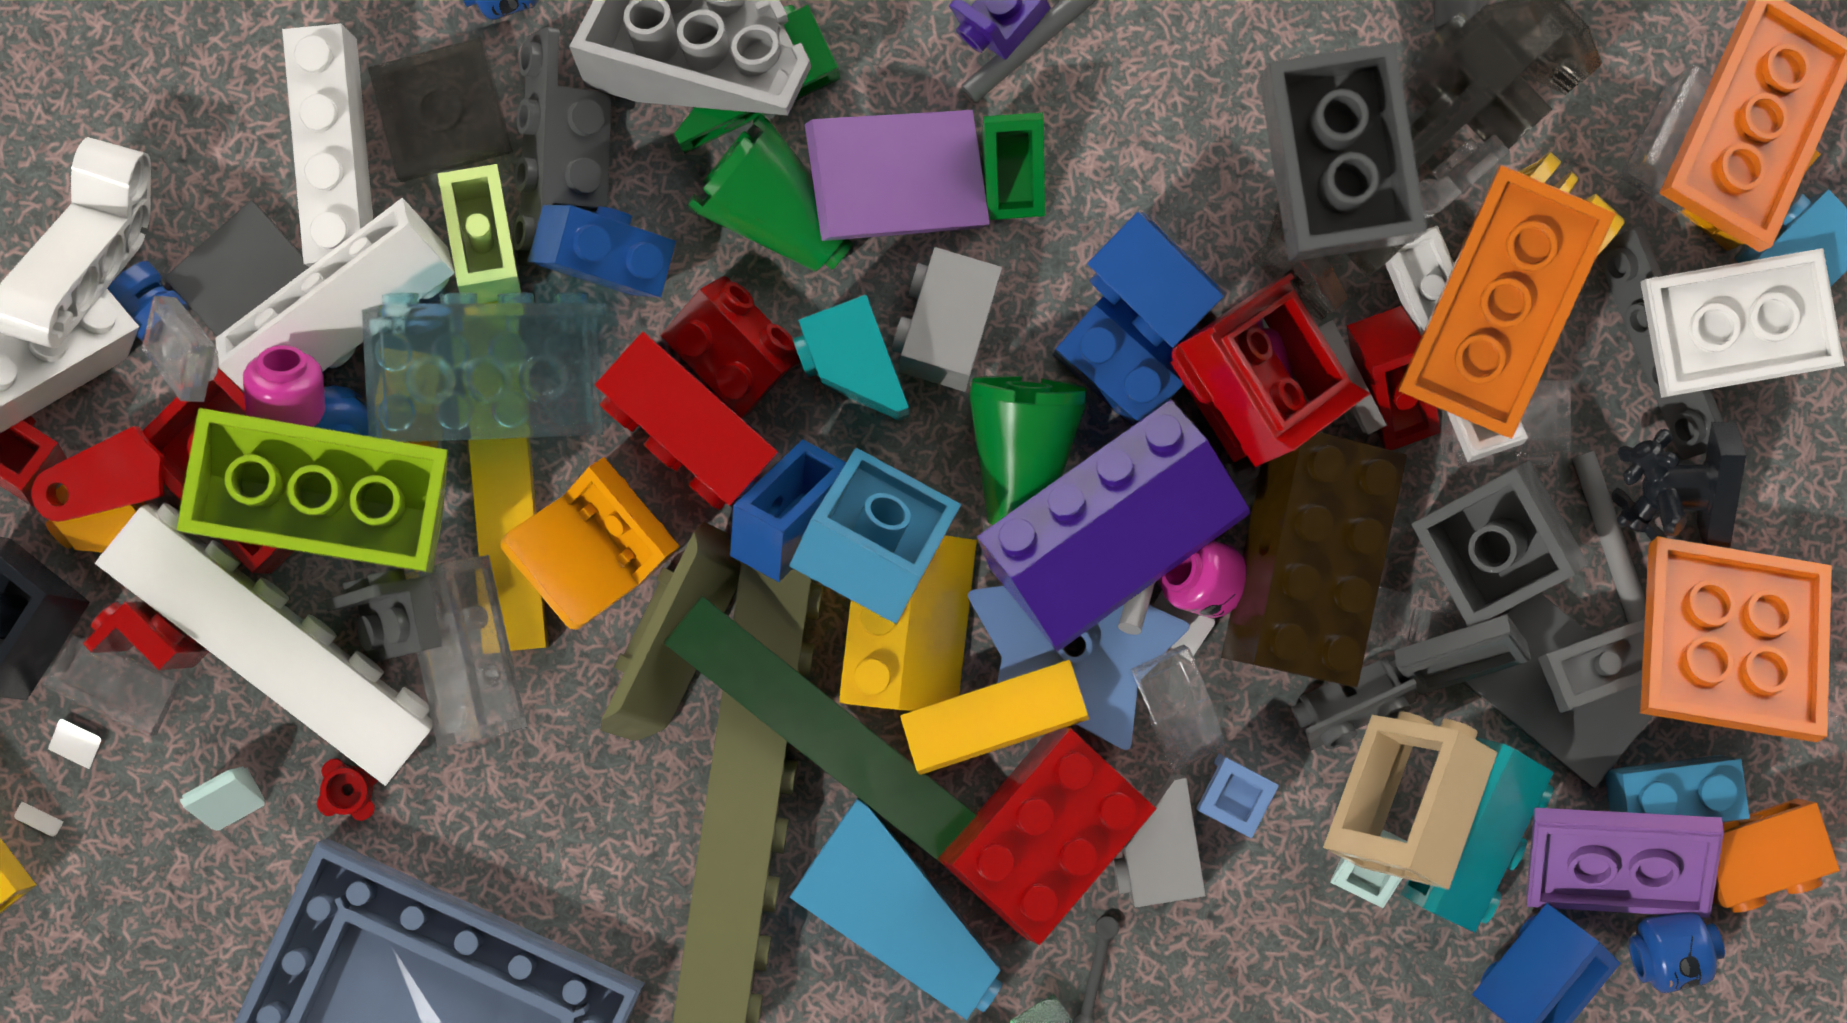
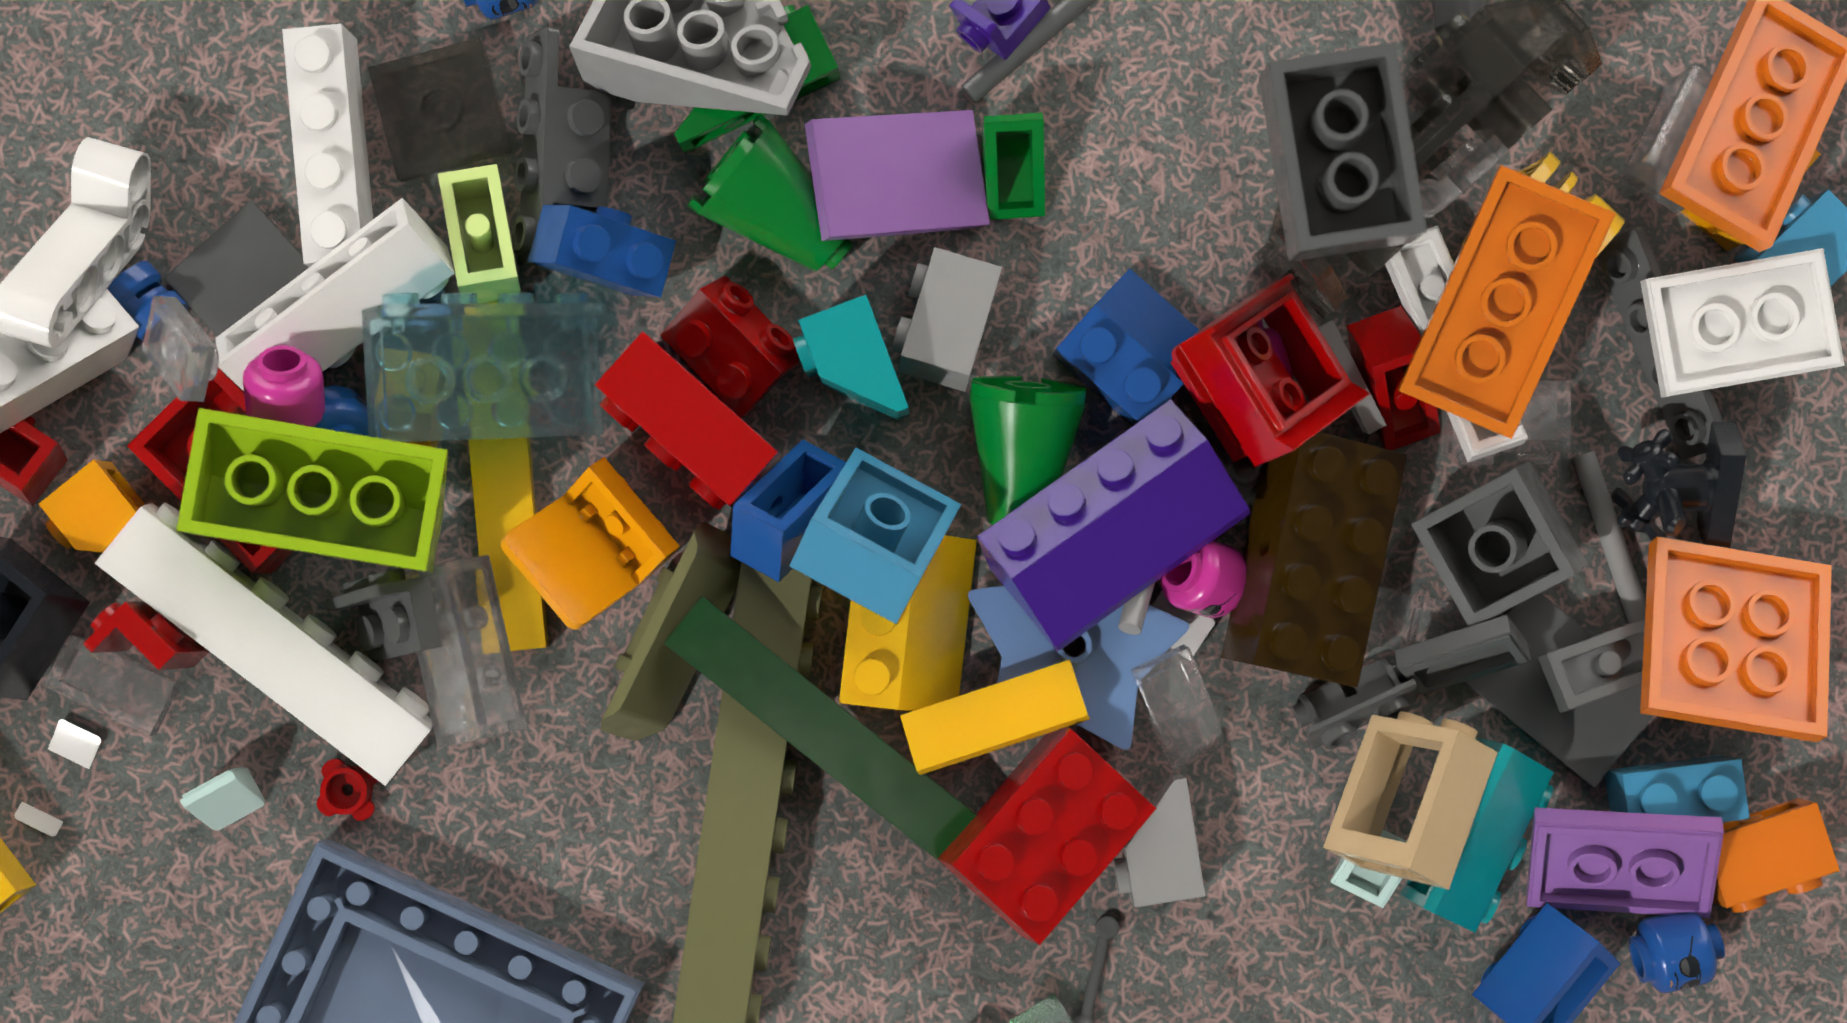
red piece [31,426,165,522] -> none
dark azure slope [789,797,1003,1020] -> none
blue slope [1087,211,1227,348] -> none
medium blue panel [1196,753,1279,839] -> none

